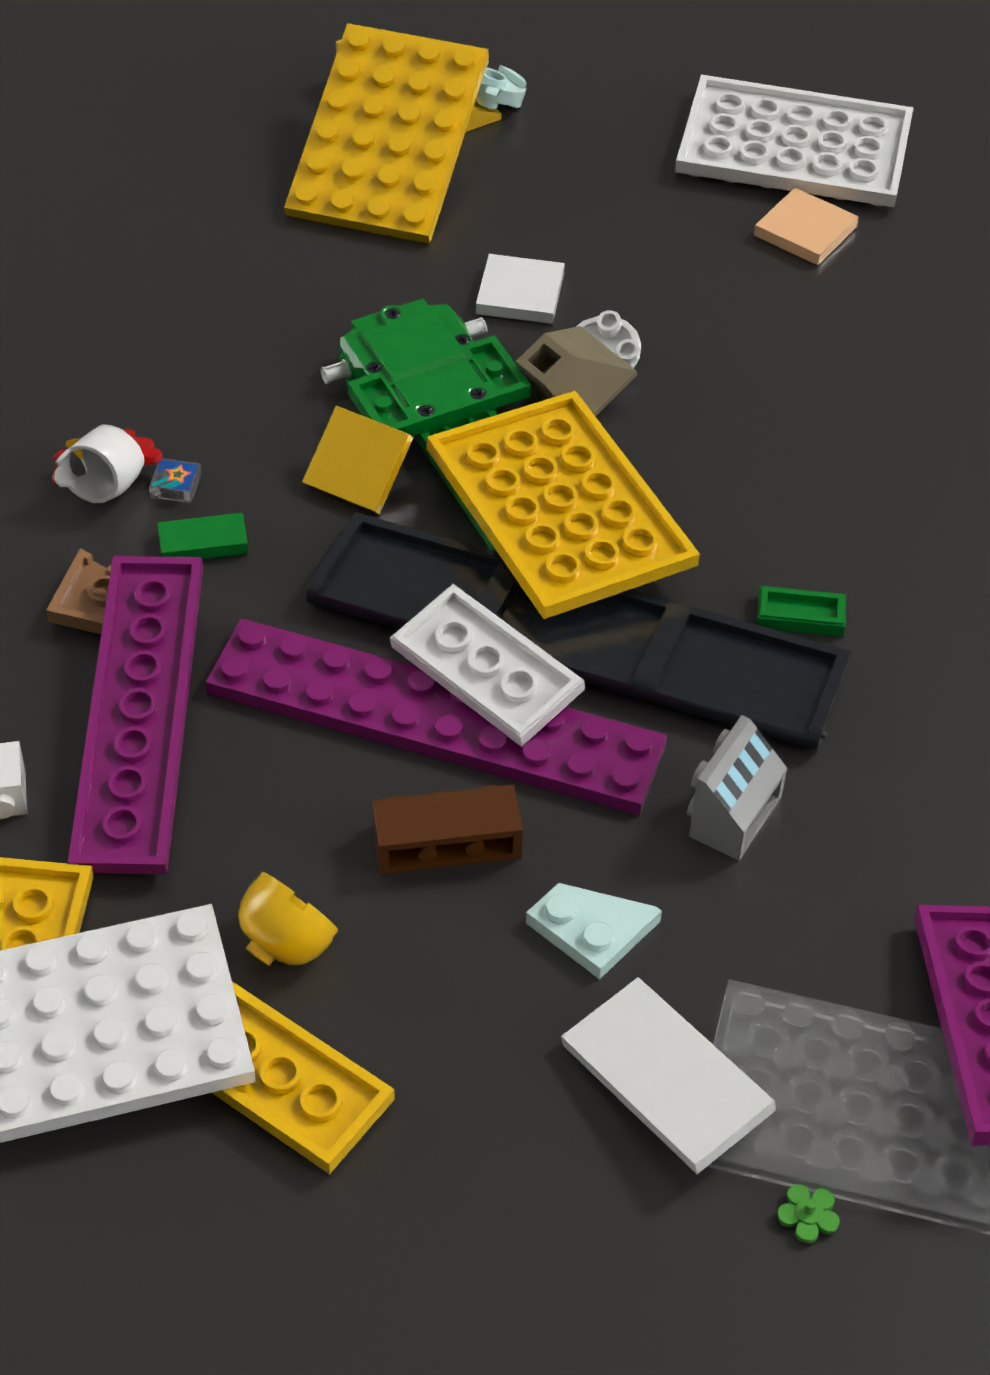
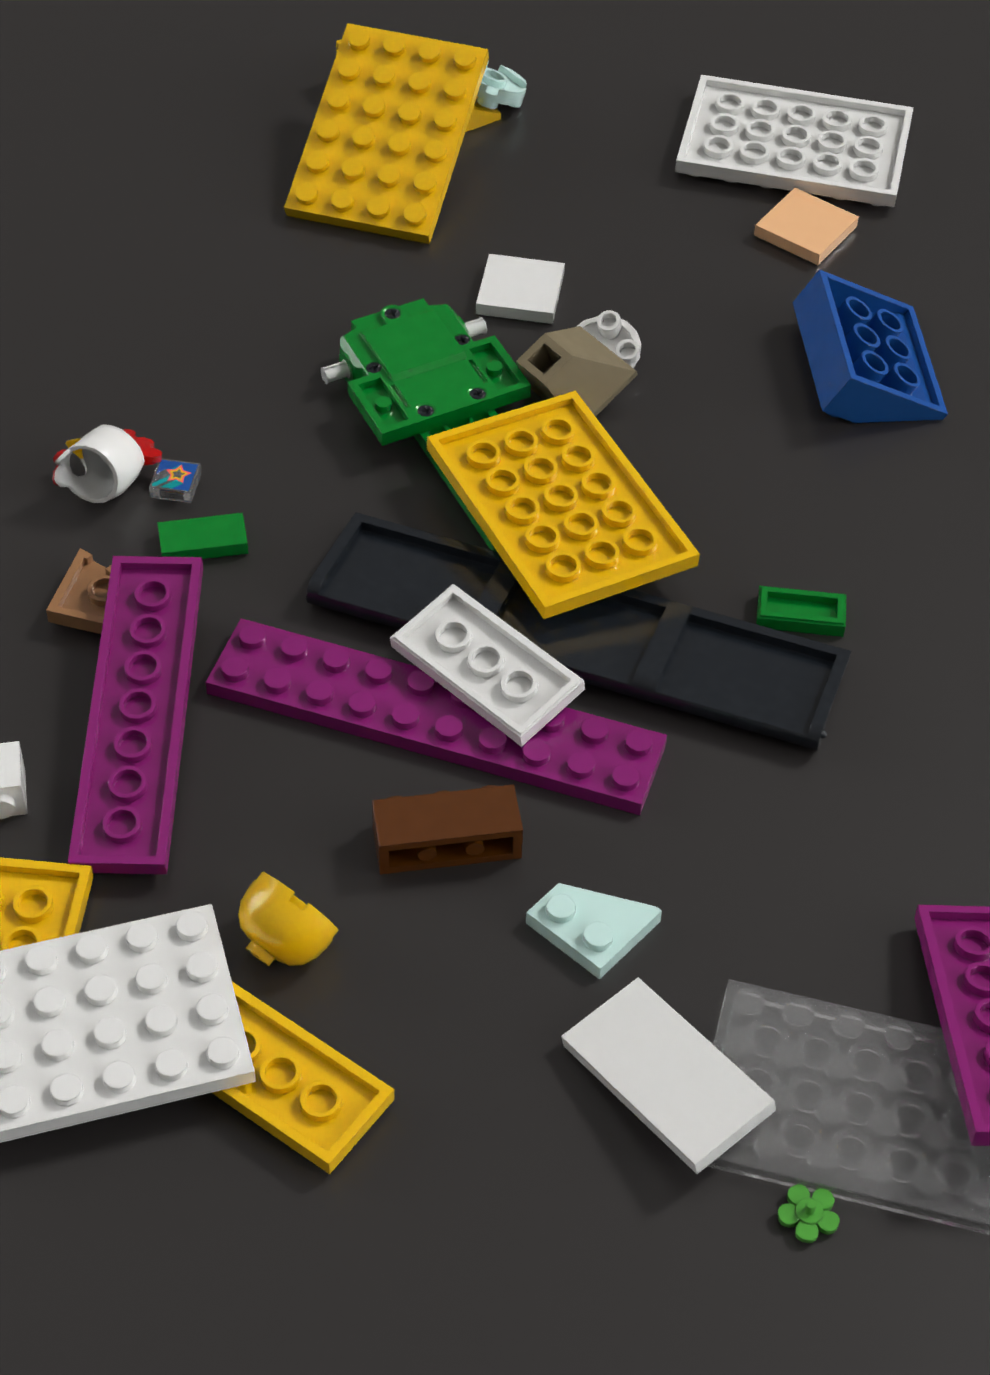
yellow tile [302,406,413,515] -> none
light grey slope [687,715,787,861] -> none
none -> blue slope [793,269,948,423]

